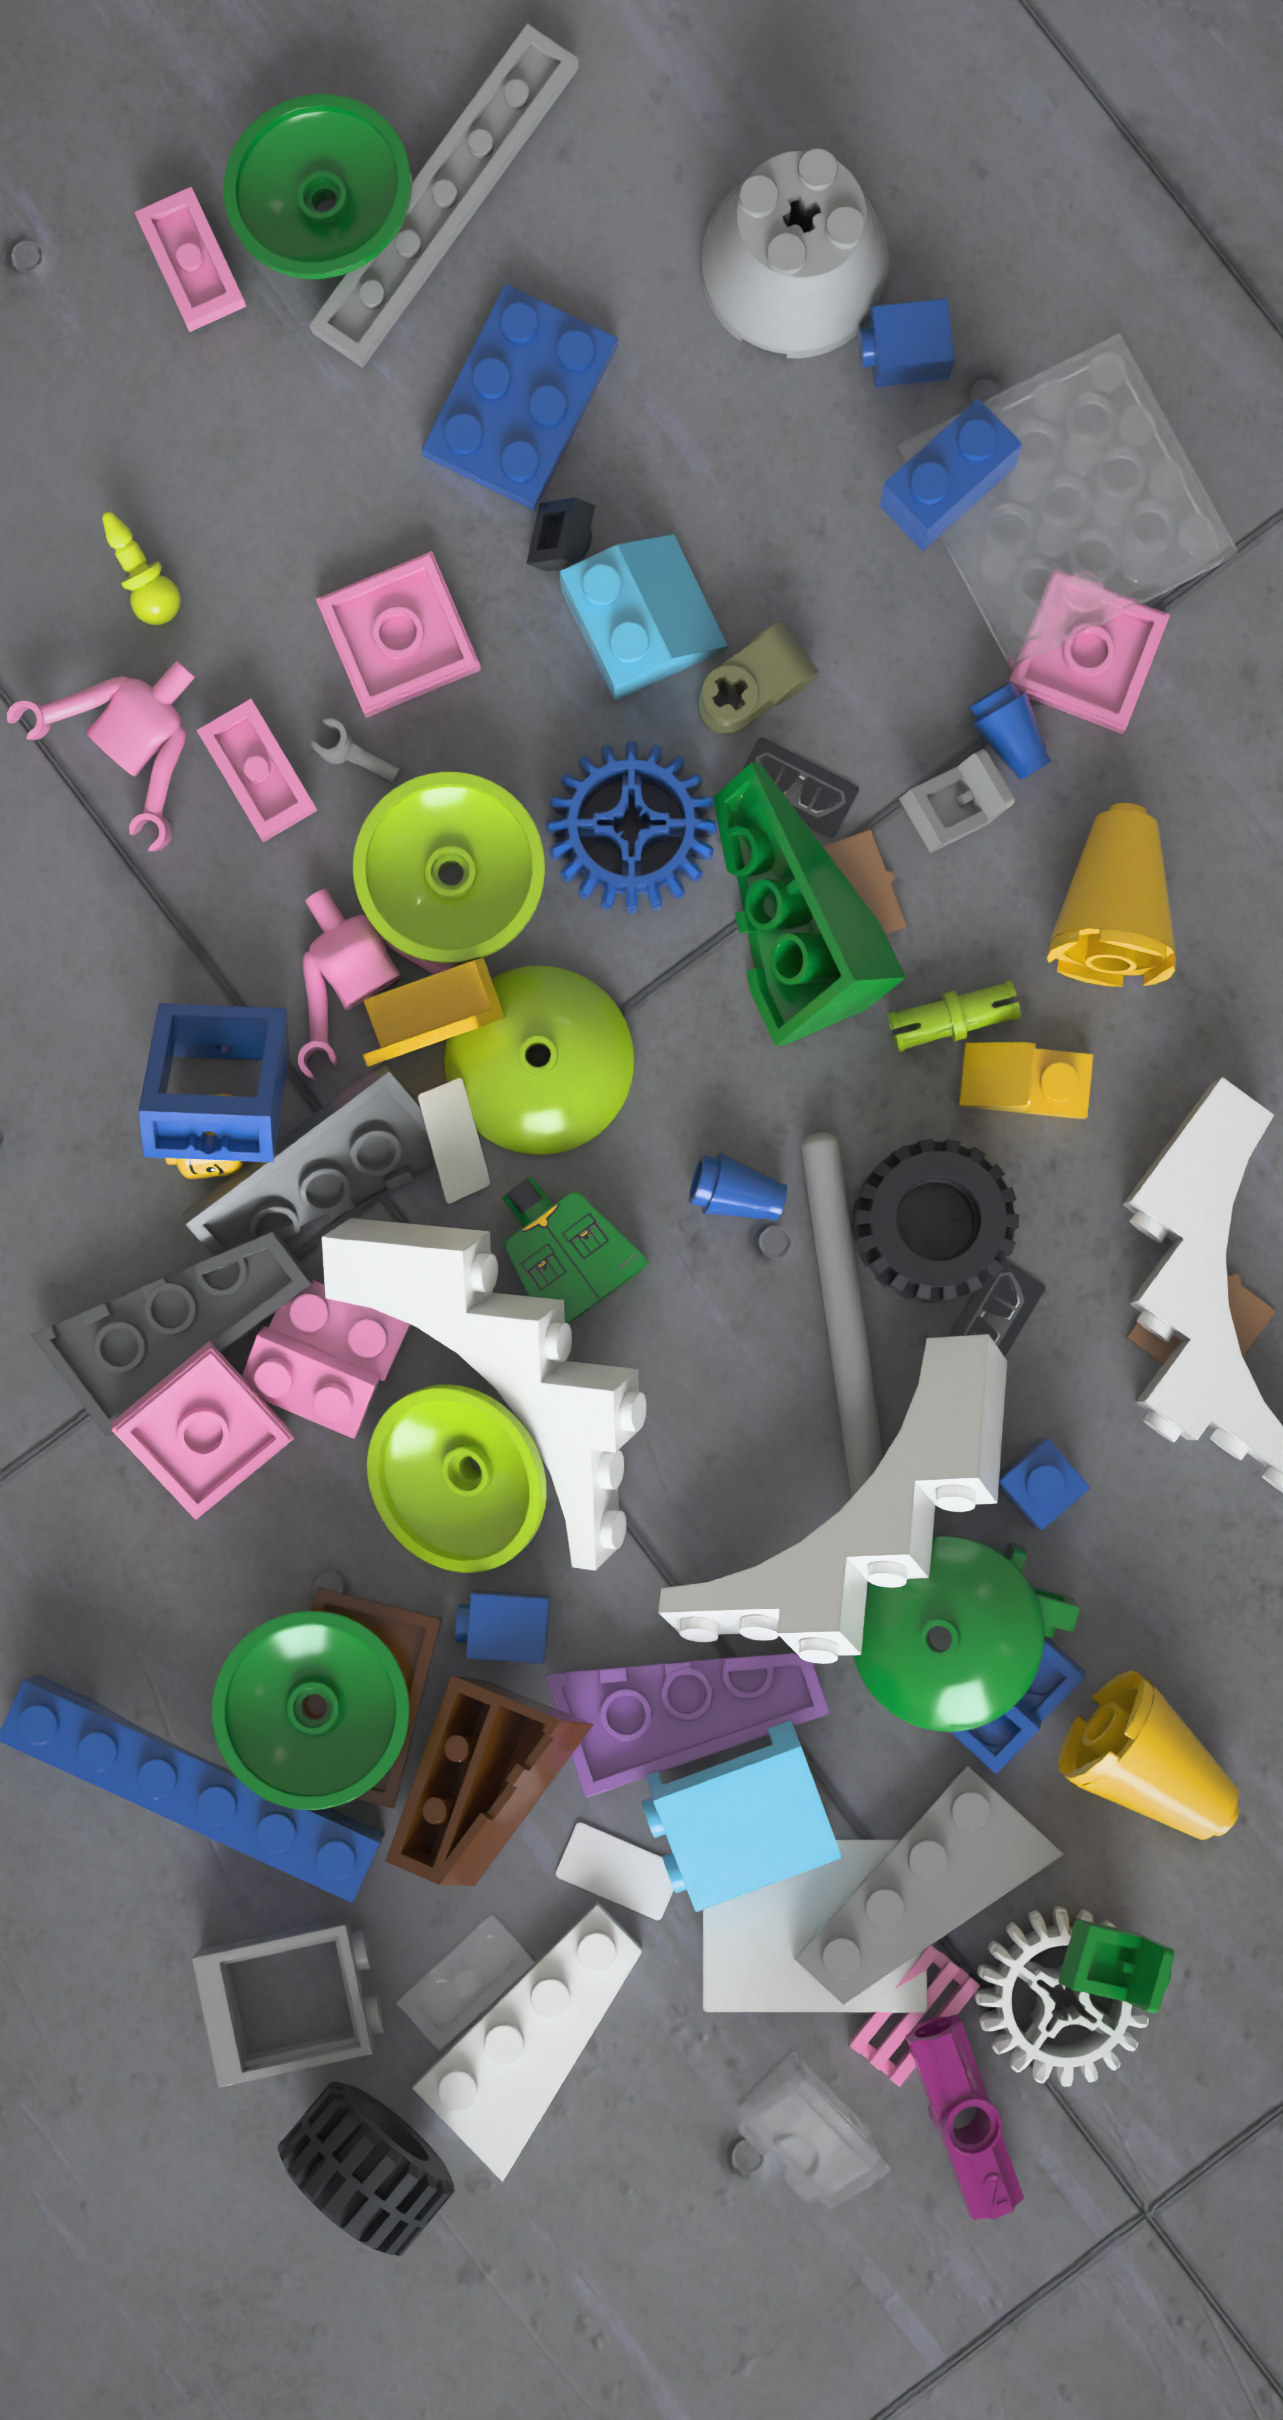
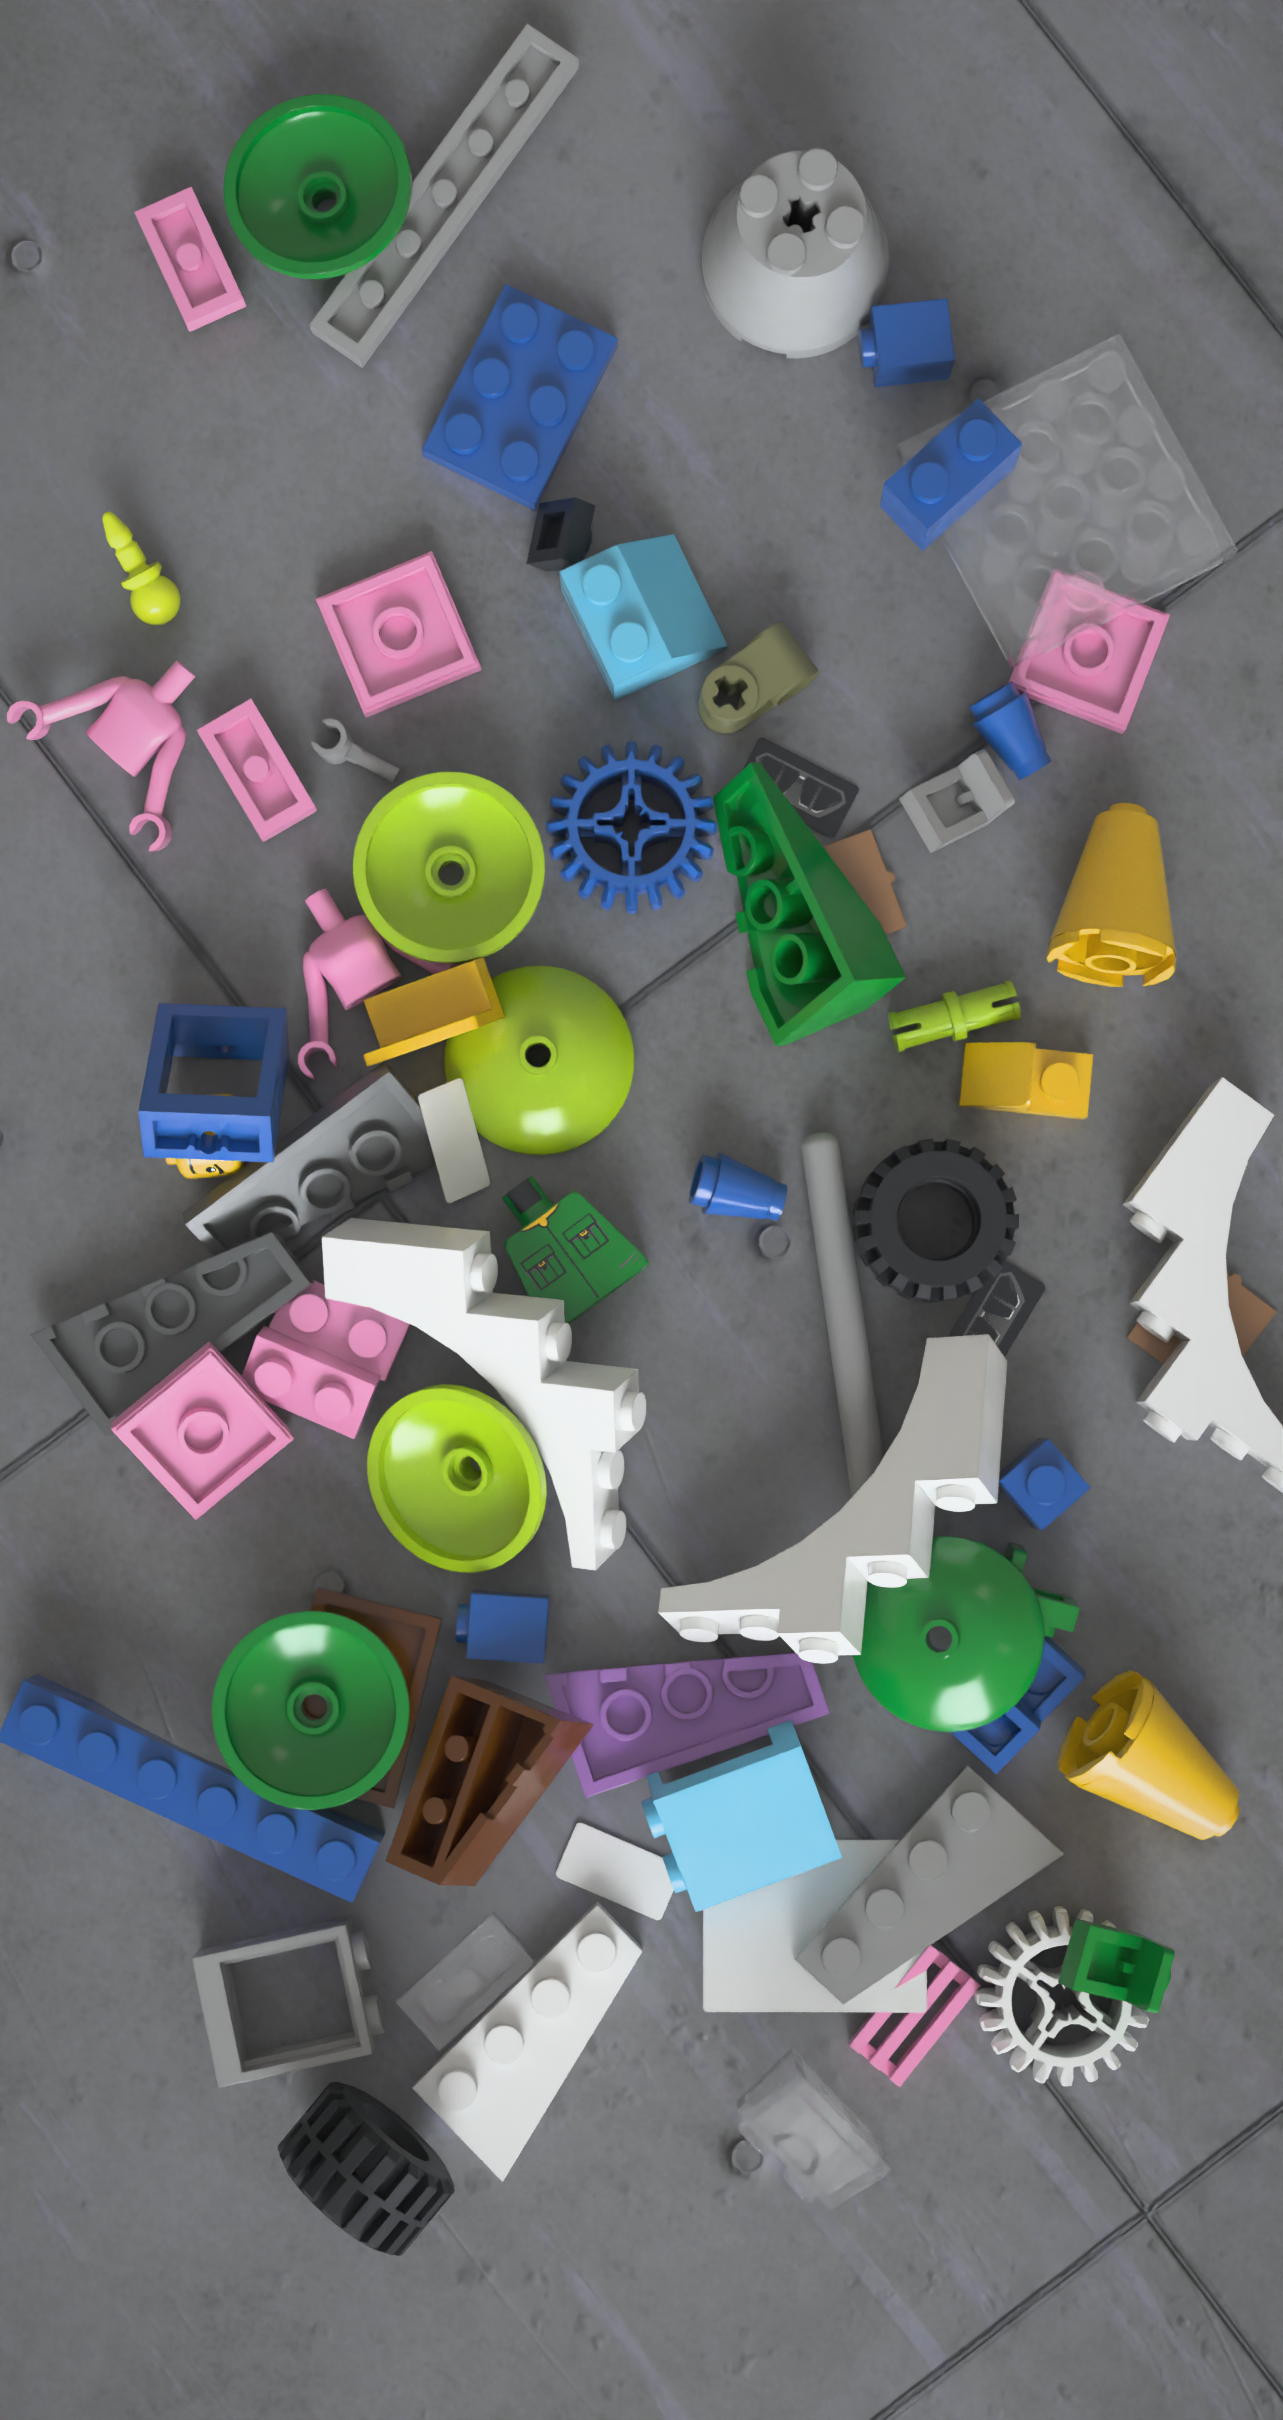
magenta piece [905,2015,1024,2220] -> none

